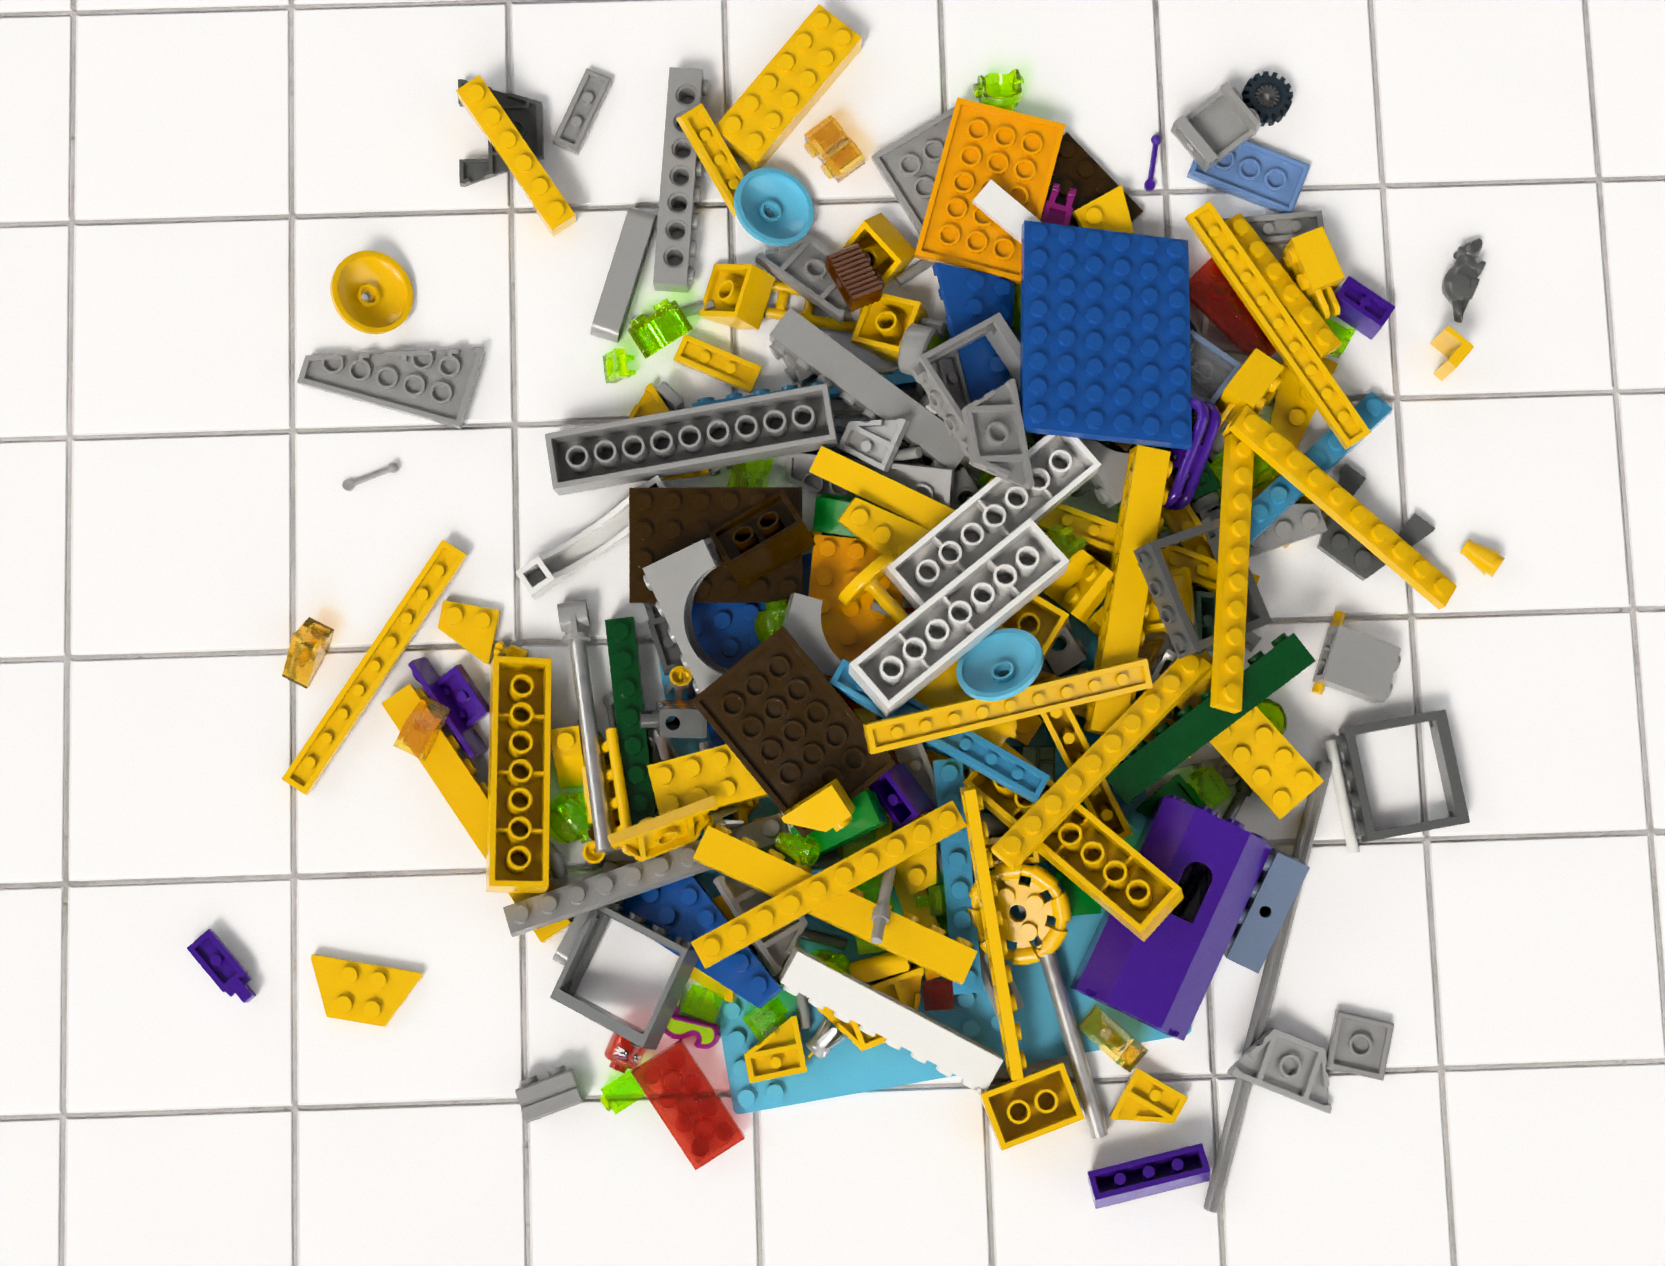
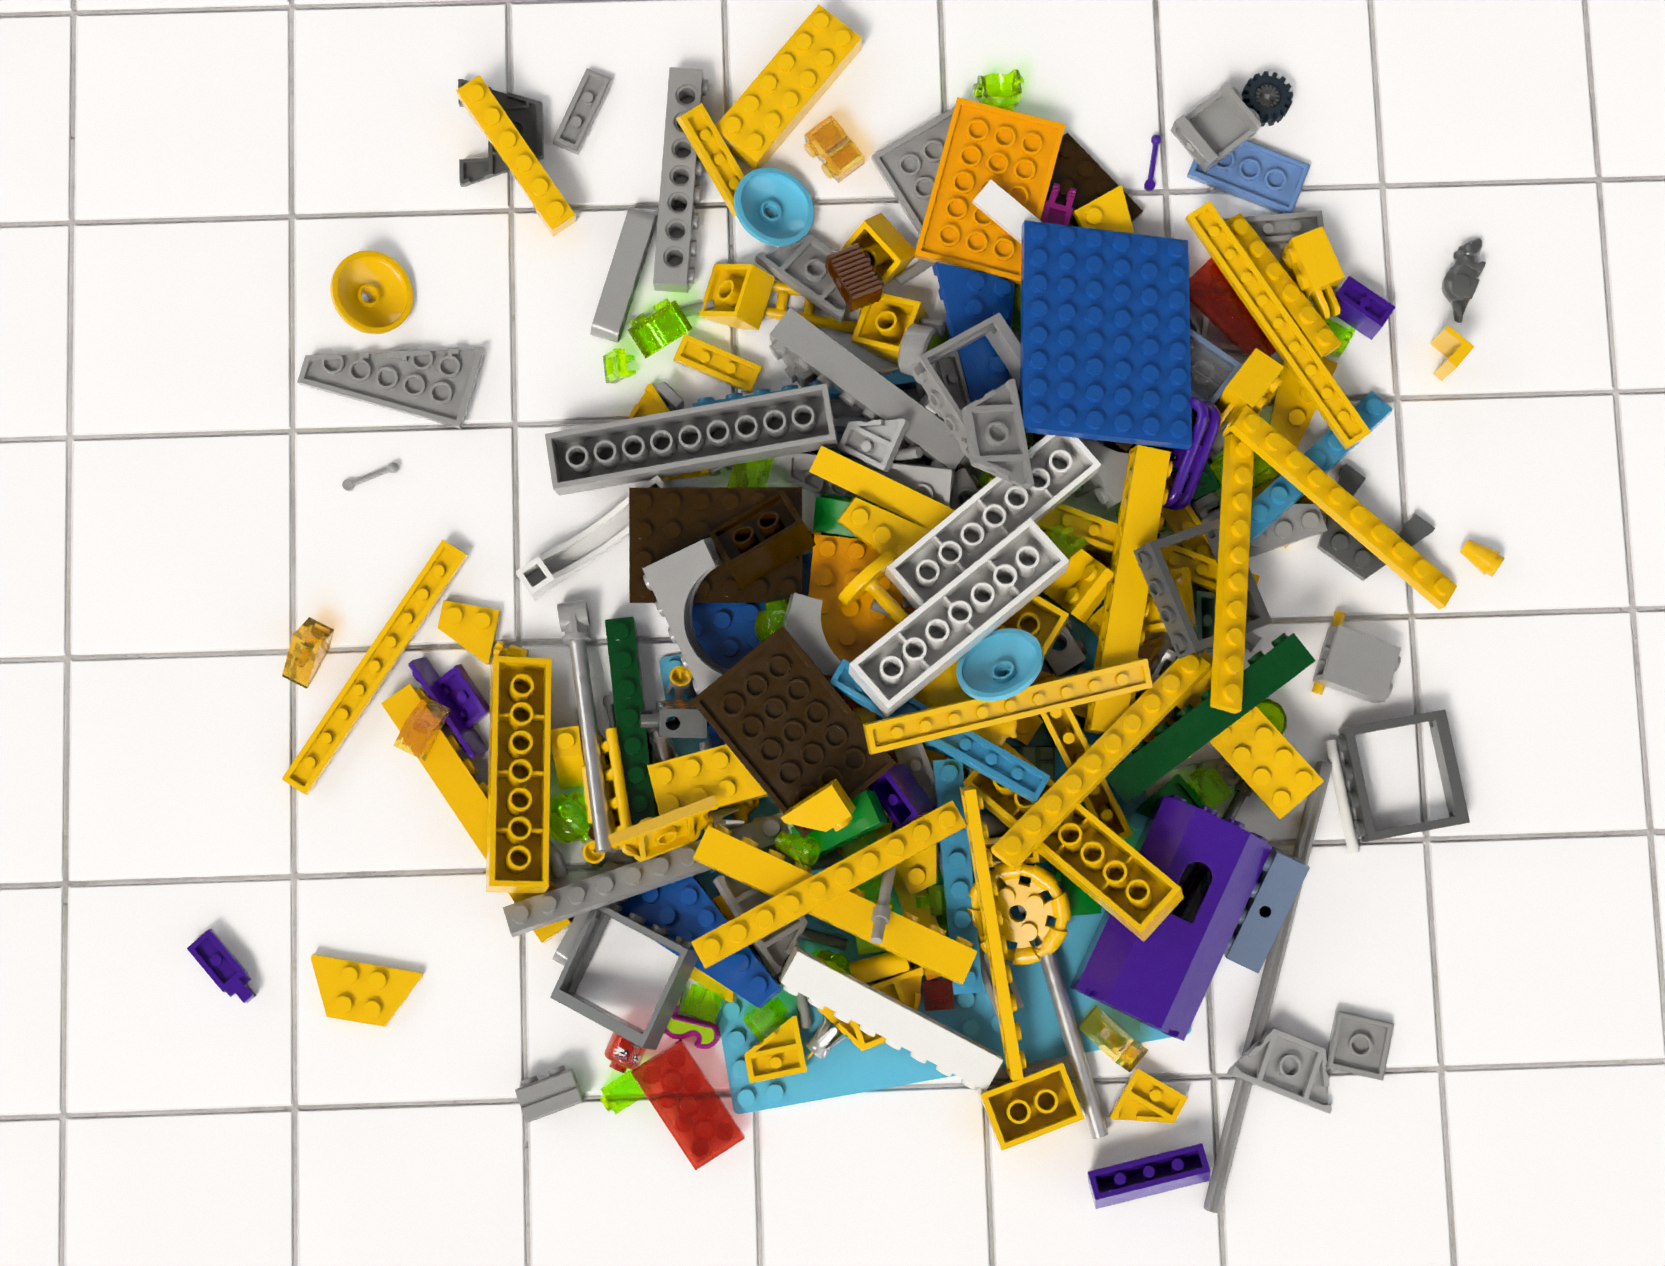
dark grey hinge [644,603,684,676] -> none

